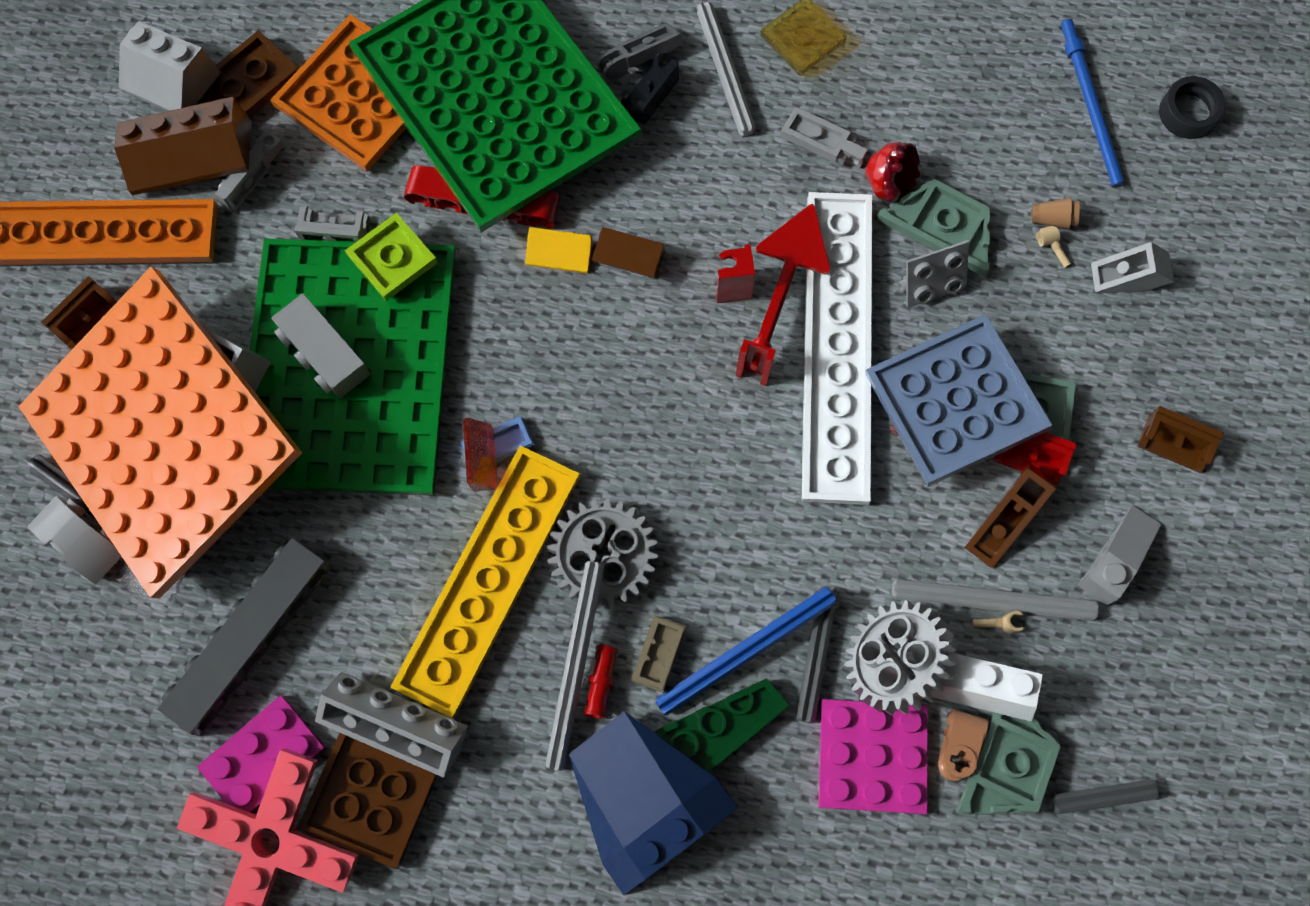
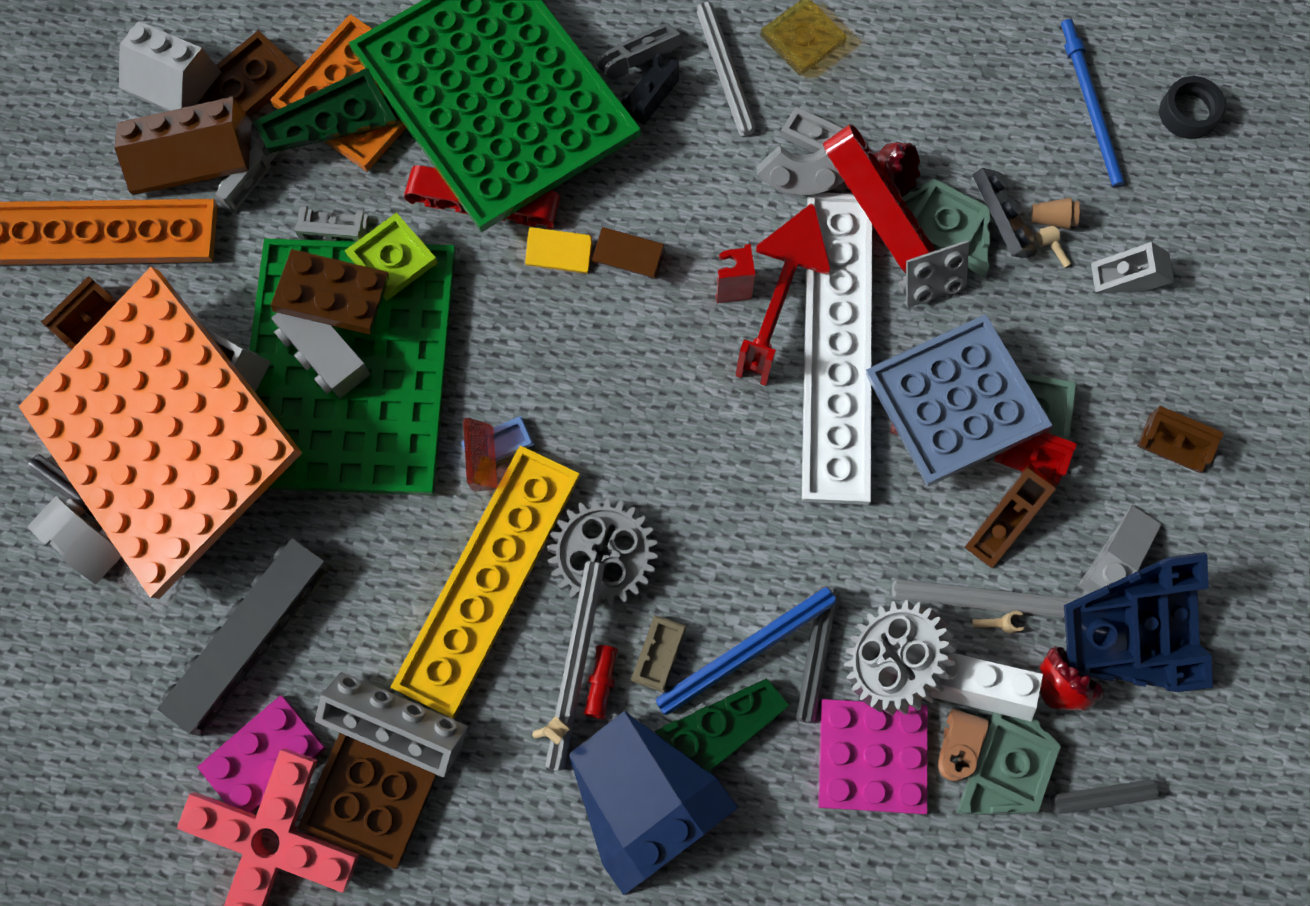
none -> dark green wing [253,68,397,153]
none -> reddish brown plate [271,249,389,335]
none -> tan hand [532,716,571,745]
none -> light grey brick [756,145,844,195]
none -> red beam [823,124,935,273]
none -> black plate [973,168,1037,258]
none -> hair [1039,646,1104,711]
none -> dark blue wedge [1064,552,1213,692]

